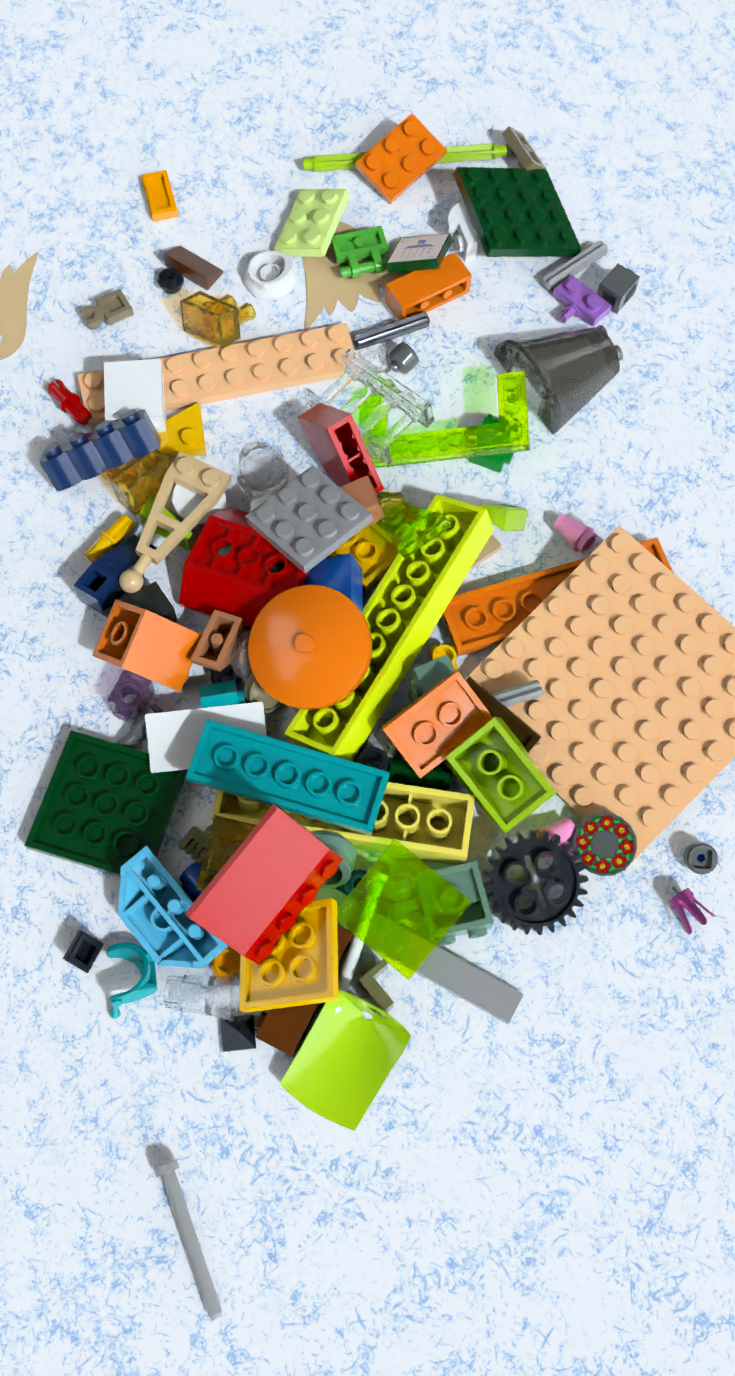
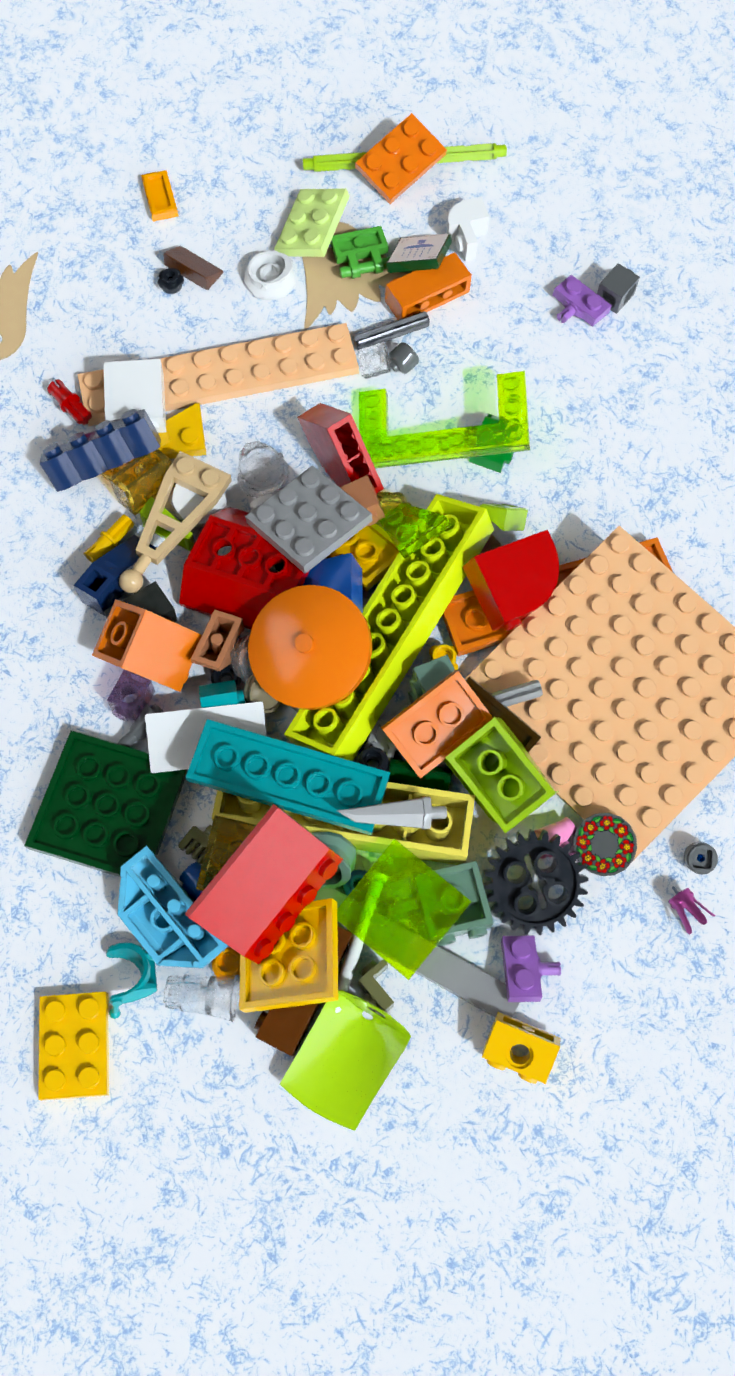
black slope [62,929,104,973] -> none
dark tan plate [81,289,134,330] -> none
light grey bar [154,1159,222,1321] -> none
clear yellow brick [180,291,256,348] -> none
black slope [221,1014,256,1052] -> none
clear fence [303,348,434,465] -> none
dark green plate [453,167,582,257] -> none
clear smoke cone [493,325,623,435] -> none
dark tan plate [502,126,546,170] -> none
light grey axle [542,240,608,291] -> none
bright pink cone [553,514,597,553] -> none
none -> yellow plate [38,992,109,1101]
none -> light grey bar [337,796,447,829]
none -> red brick [463,529,559,631]
none -> yellow brick [482,1012,560,1084]
none -> medium lavender plate [501,935,561,1002]

